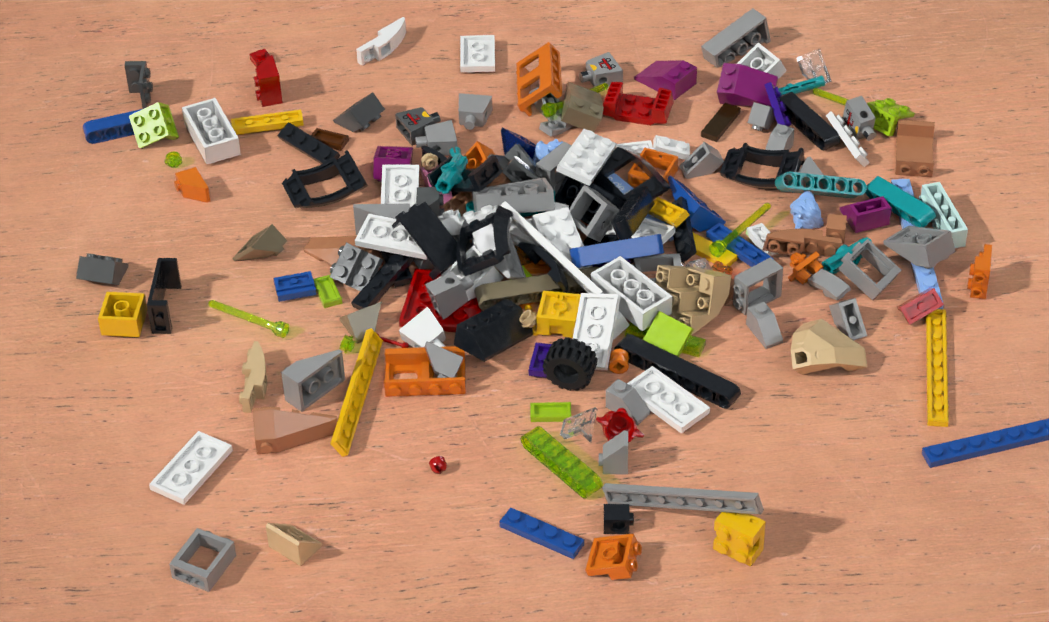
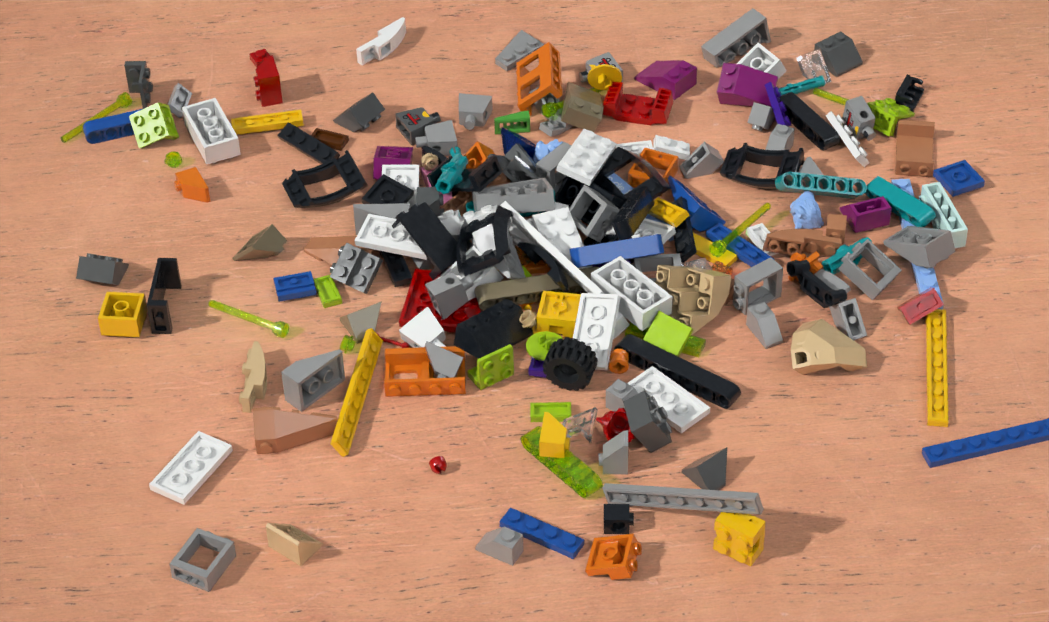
black plate [351,254,414,310] -> none
white plate [460,35,495,73] -> none
dark brown tile [701,103,741,142] -> none
orange plate [967,244,992,299] -> none
none -> clear neon green piece [61,92,132,143]
none -> light grey plate [168,83,192,118]
none -> black plate [362,174,414,204]
none -> lime bracket [467,344,514,390]
none -> light grey slope [475,527,523,566]
none -> bright green slope [494,111,530,135]
none -> light grey wing [495,30,544,71]
none -> lime piece [526,331,563,361]
none -> yellow slope [539,412,571,458]
none -> yellow piece [587,64,622,90]
none -> dark grey piece [623,390,672,453]
none -> dark grey slope [682,447,727,490]
none -> black plate [786,260,847,308]
none -> dark grey slope [813,31,863,77]
none -> black hinge [895,74,924,112]
none -> blue plate [933,160,985,197]

